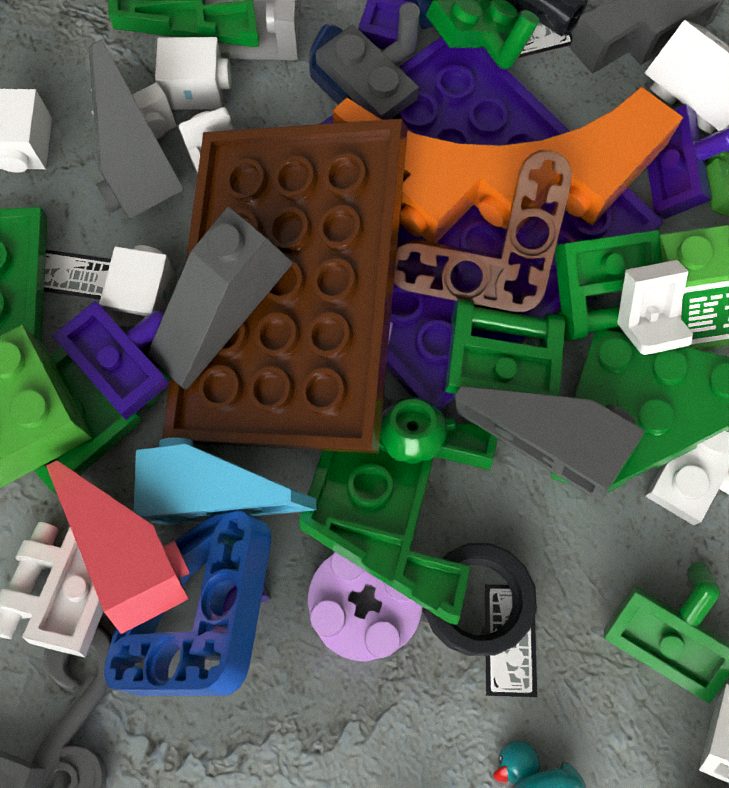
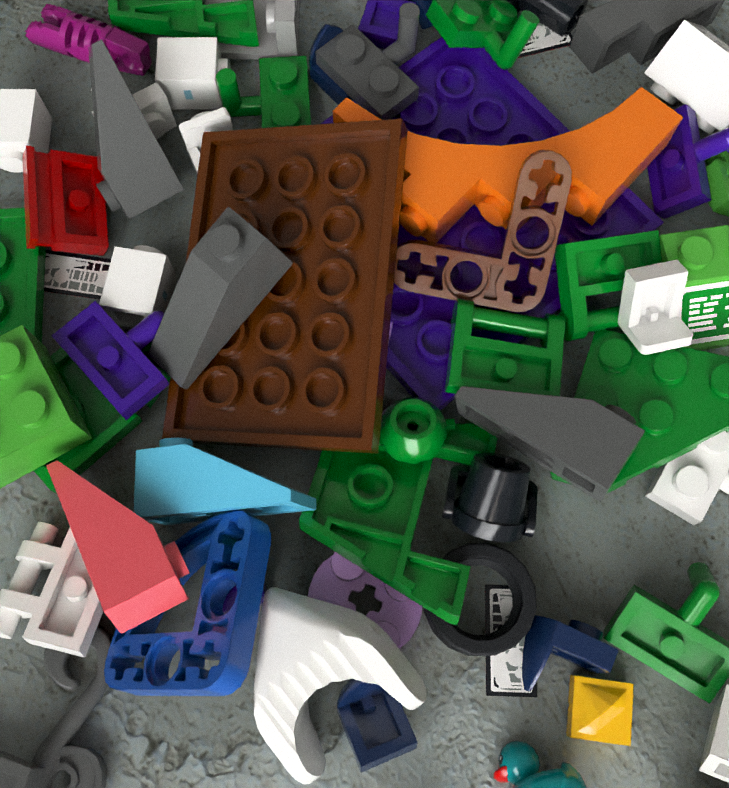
none -> red plate [22,145,109,256]
none -> magenta hinge [25,4,152,76]
none -> green plate [216,56,311,128]
none -> white animal [254,587,427,784]
none -> dark blue plate [337,678,418,773]
none -> black piece [442,452,538,542]
none -> dark blue plate [522,615,619,692]
none -> yellow tile [566,675,634,746]

